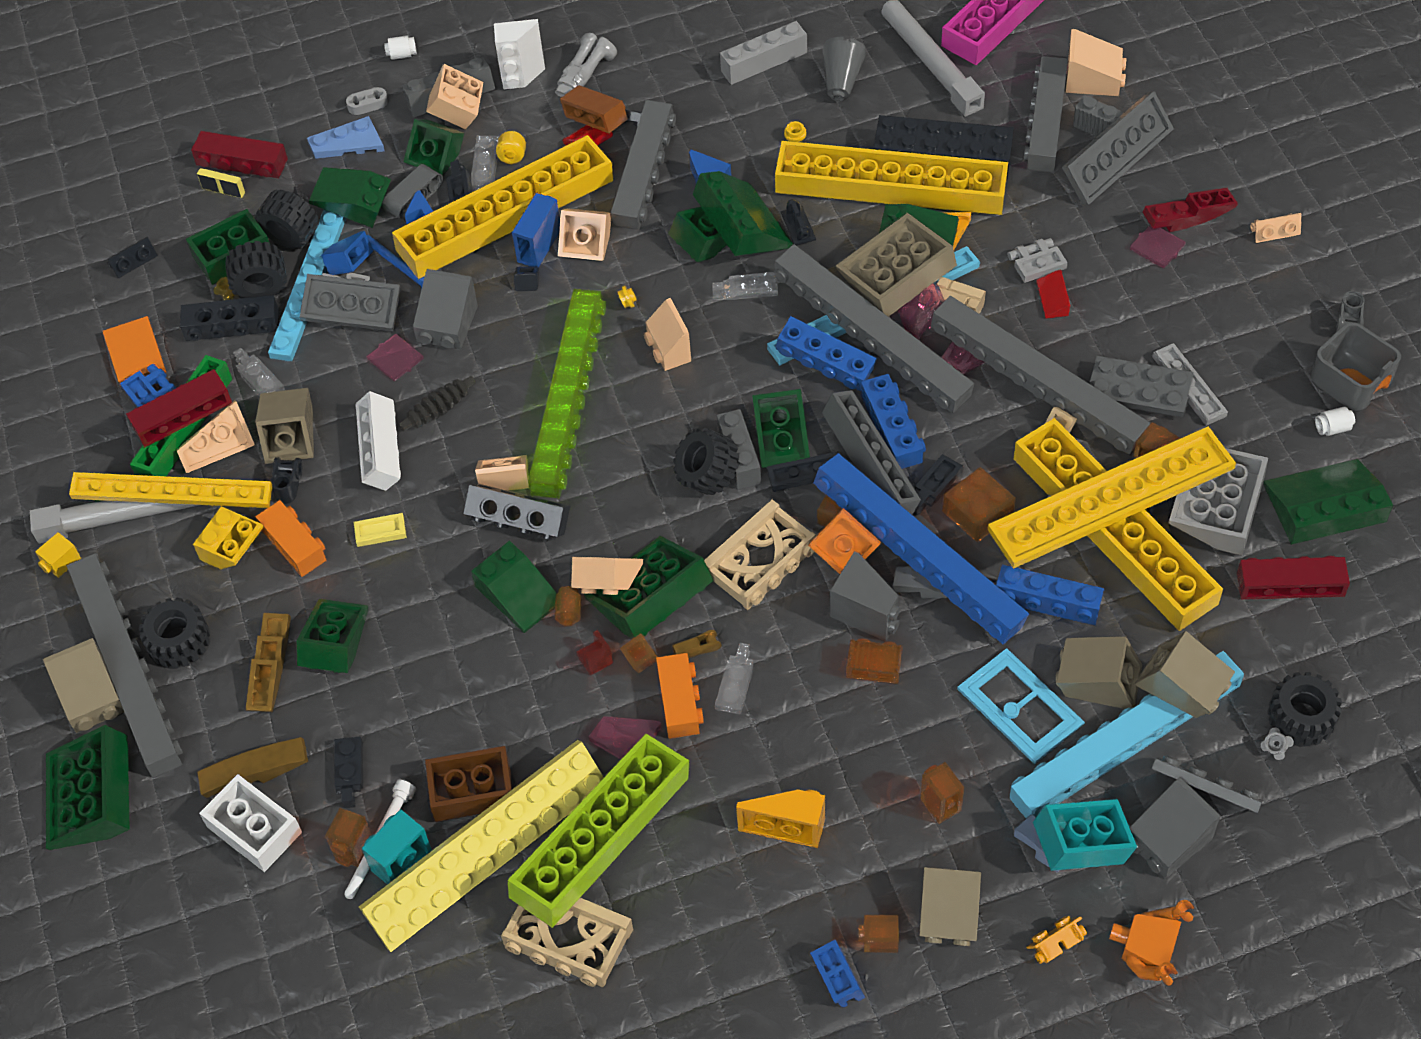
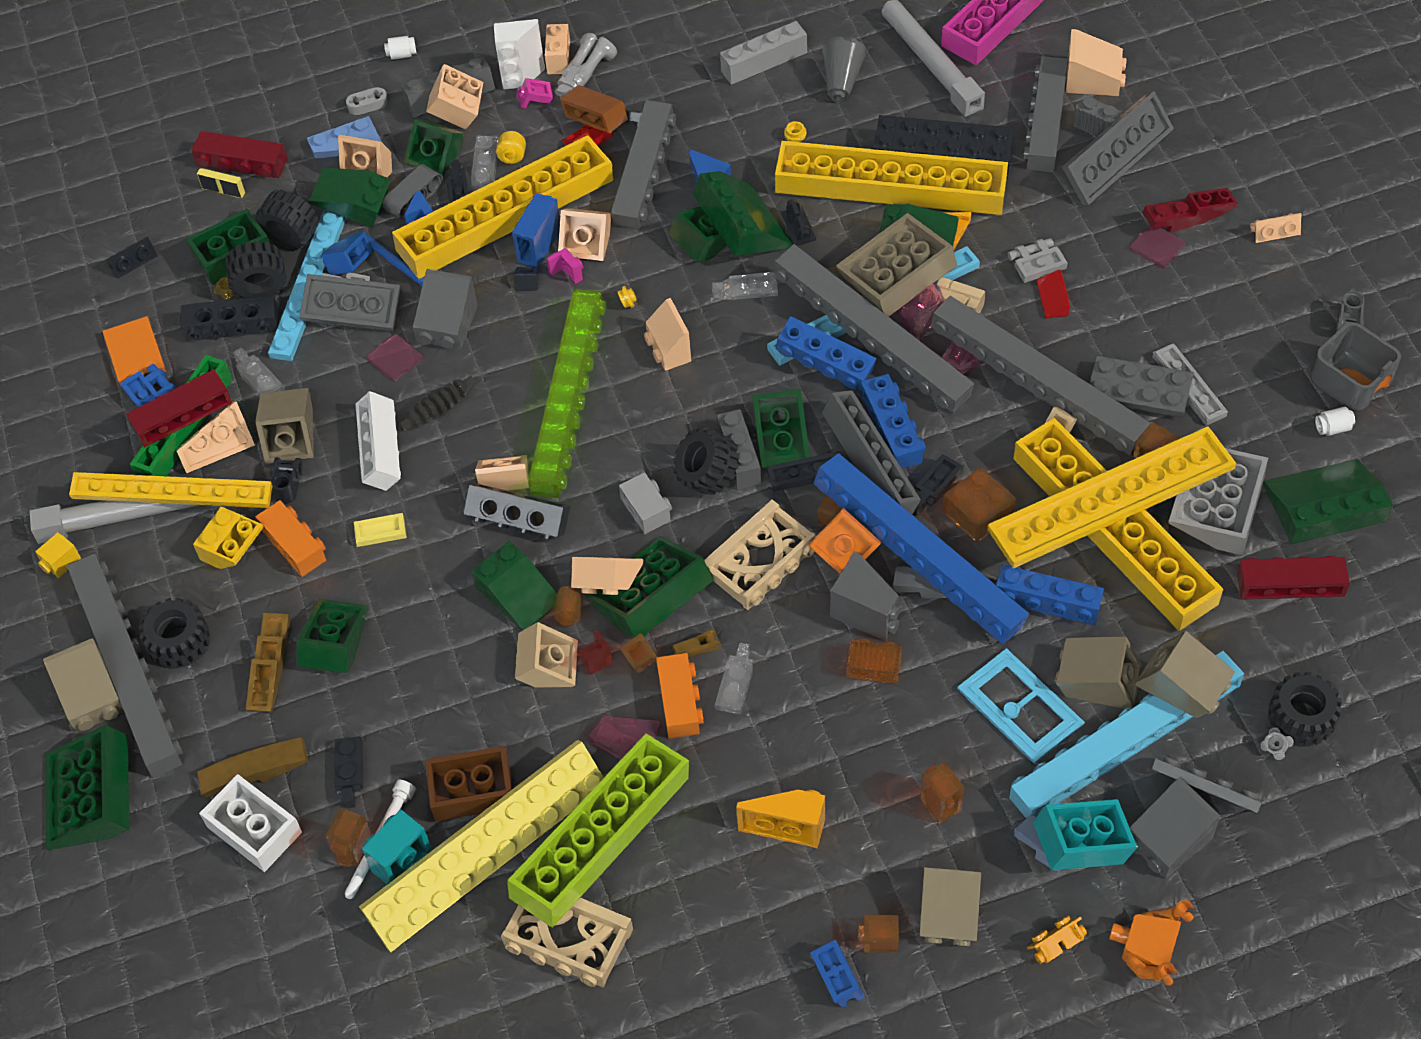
none -> light nougat slope [338,135,392,178]
none -> tan slope [515,622,578,687]
none -> dark pink bracket [517,78,553,109]
none -> light nougat brick [545,24,571,74]
none -> dark pink bracket [547,248,583,284]
none -> light grey brick [619,472,672,534]

